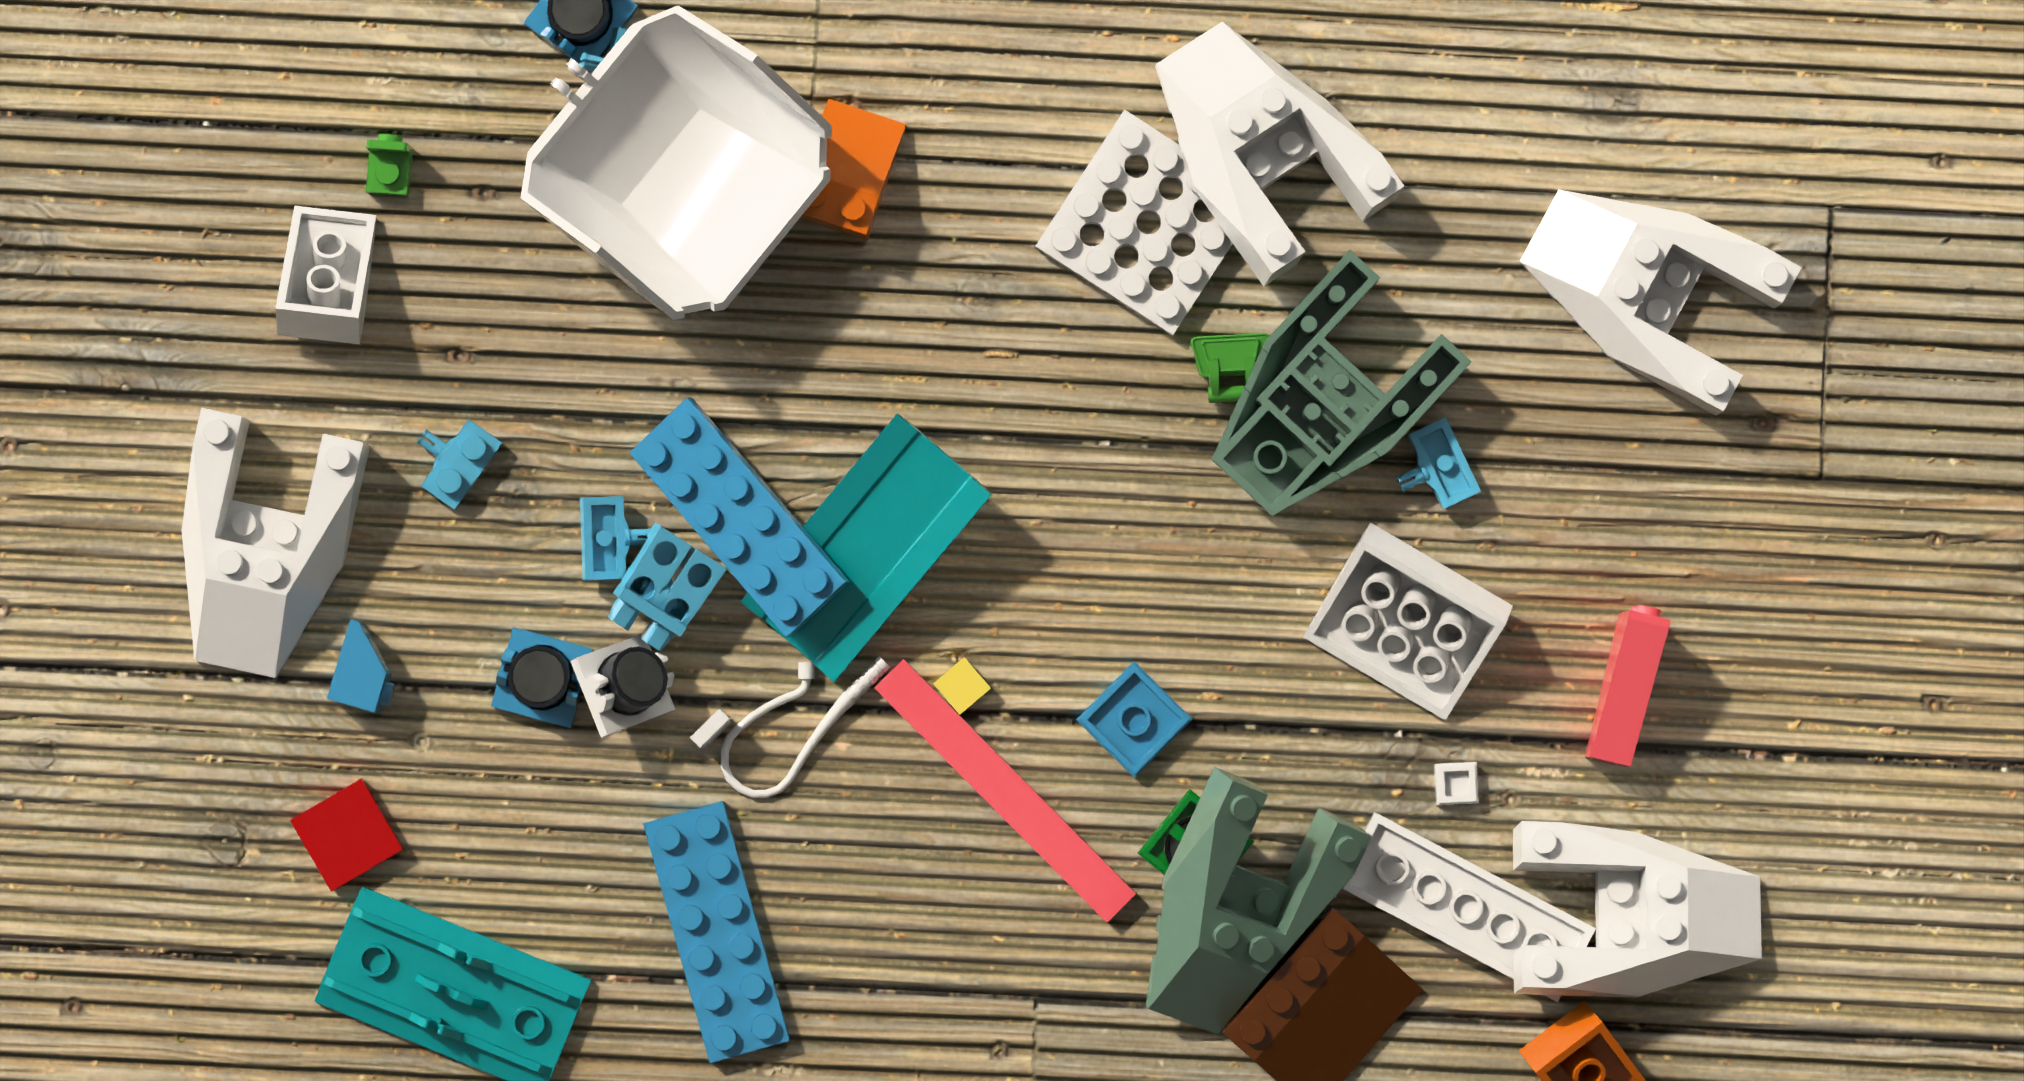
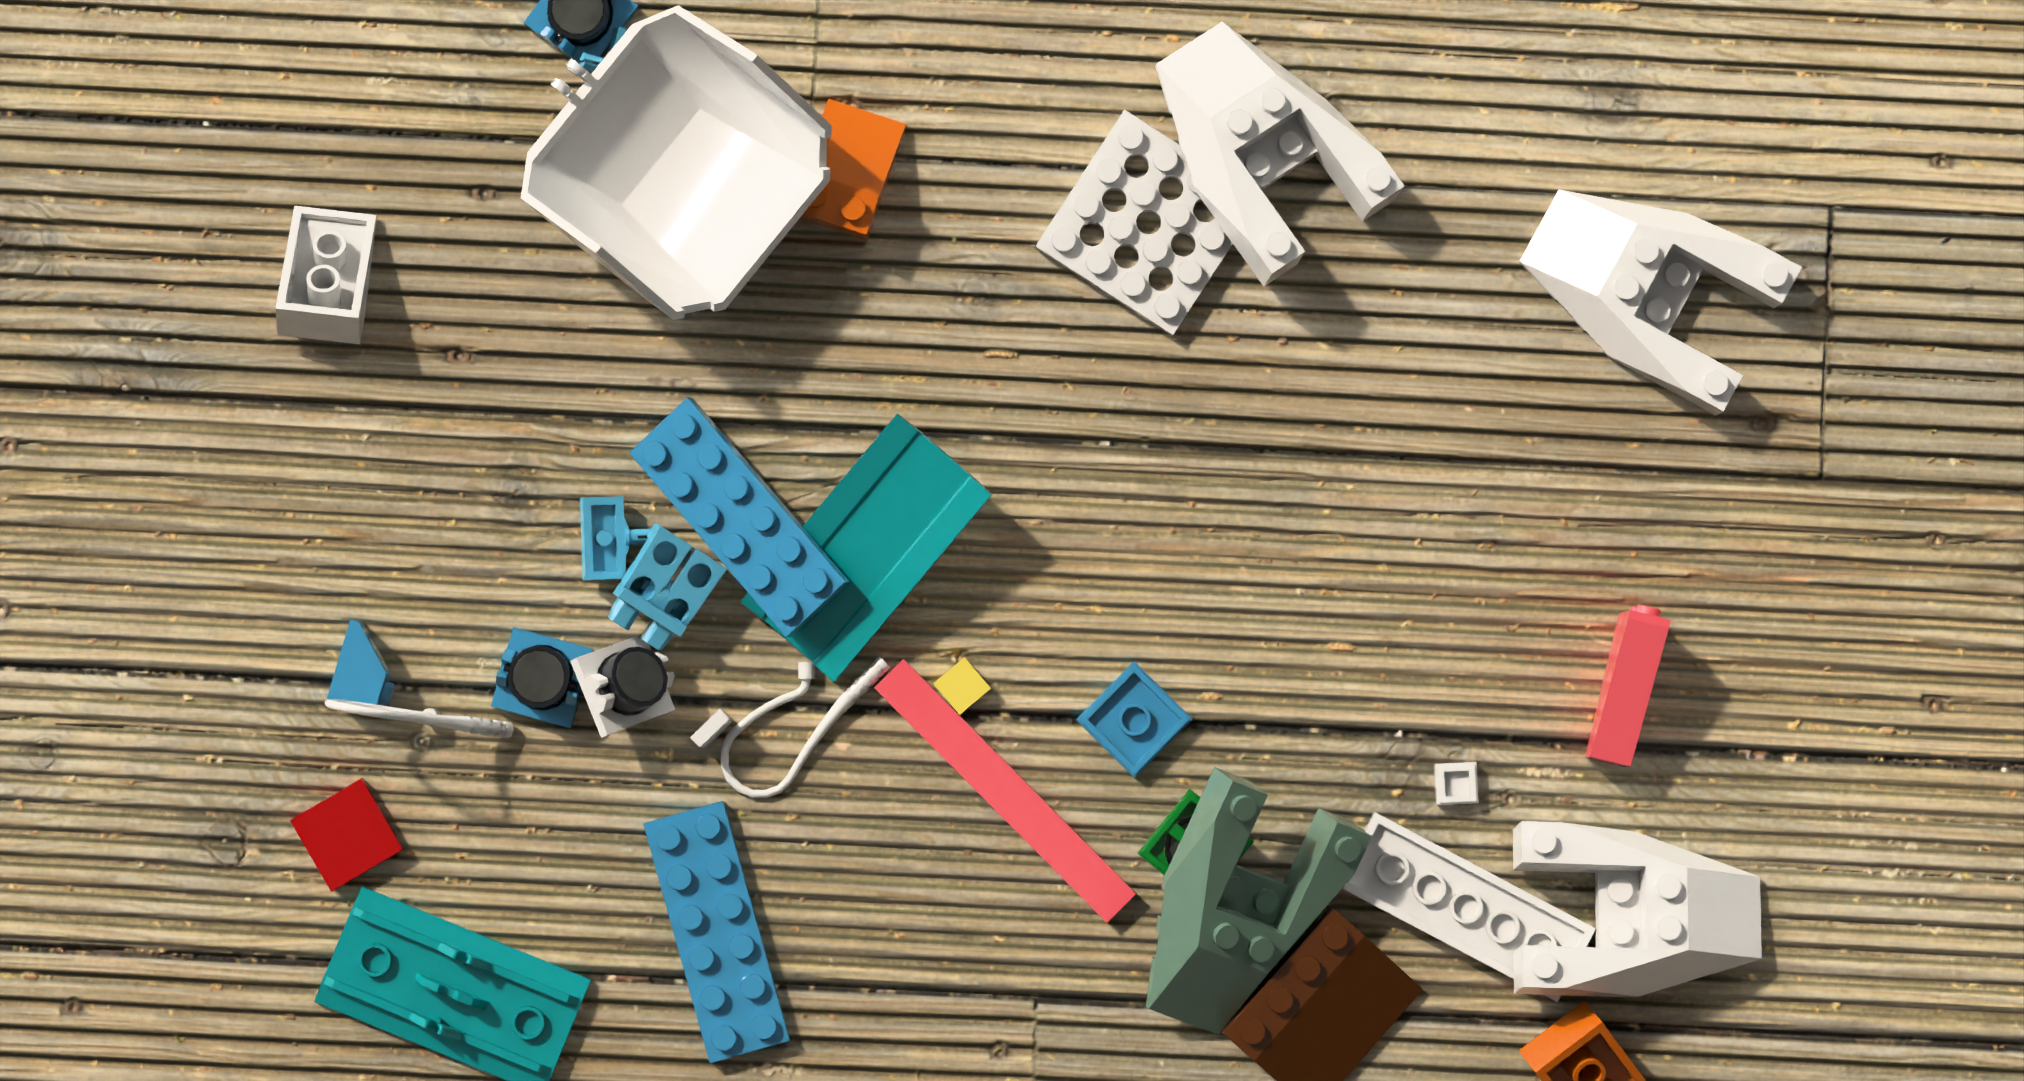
white wedge [182,408,370,678] -> none
bright green bracket [366,134,413,197] -> none
medium azure plate [416,419,503,510] -> none
bright green piece [1190,333,1269,403] -> none
sand green wedge [1211,250,1472,516] -> none
white slope [1303,523,1513,720] -> none
medium azure plate [1396,417,1481,510] -> none
none -> white piece [325,699,514,738]

